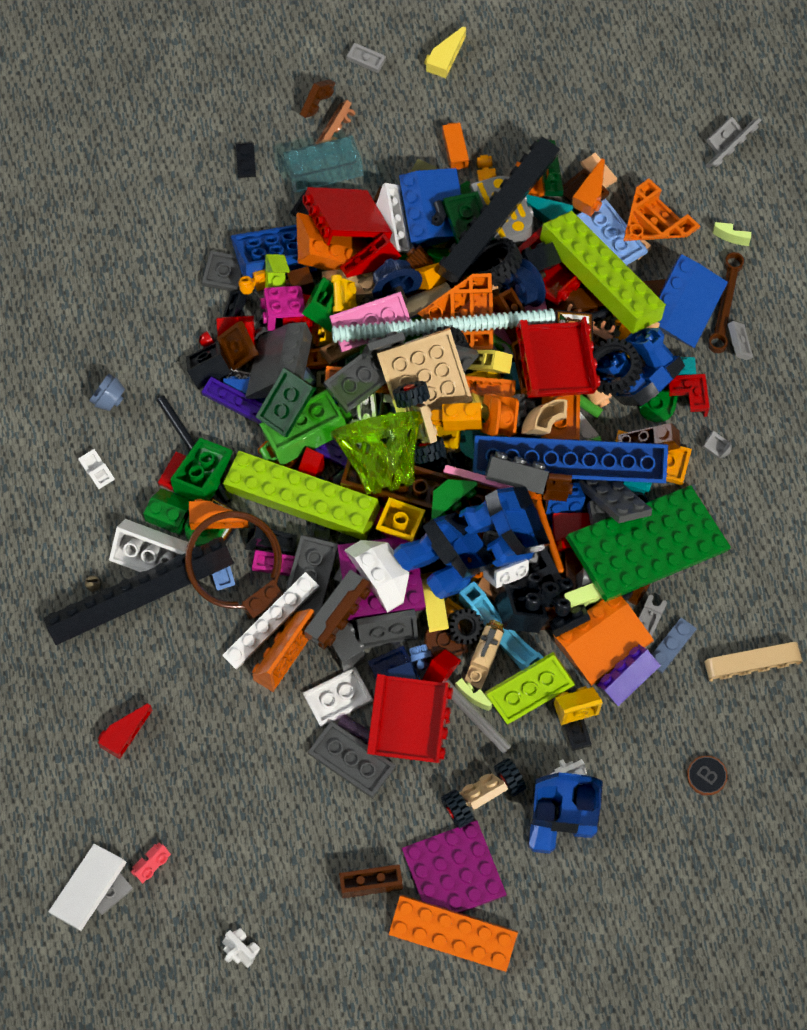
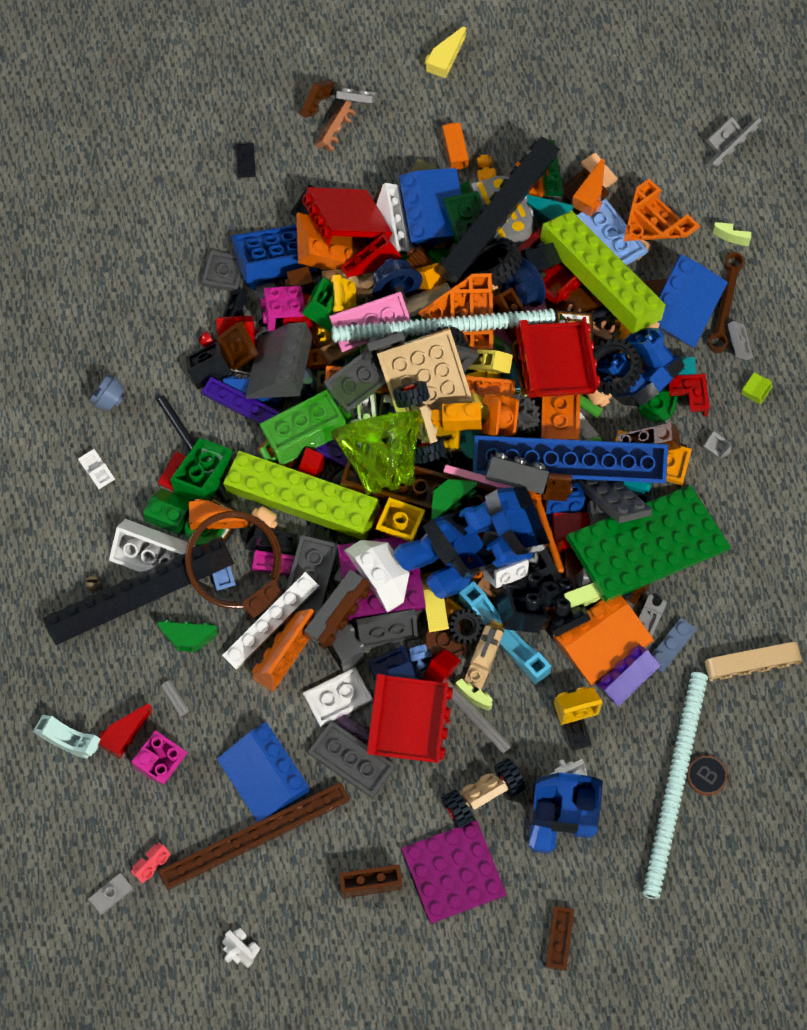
white tile [48,844,127,931] -> none
light orange plate [238,269,265,295] -> none
dark green plate [255,368,316,437] -> none
lime slope [265,254,290,288] -> none
clear light blue piece [283,136,364,193] -> none
light grey plate [346,43,386,73] -> none
orange plate [389,895,518,972] -> none
black arm [431,200,447,226] -> none
lime plate [486,652,575,725] -> none
tan brick [521,399,568,438] -> none
none -> light aqua arch [33,715,100,759]
none -> dark pink slope [131,730,188,785]
none -> green slope [158,620,218,652]
none -> reddish brown plate [159,782,350,890]
none -> light grey axle [162,680,189,716]
none -> blue slope [217,722,310,822]
none -> light nougat head [250,506,278,530]
none -> light grey plate [336,87,376,103]
none -> reddish brown plate [546,906,574,971]
none -> light aqua piece [642,672,708,899]
none -> lime piece [741,372,773,404]

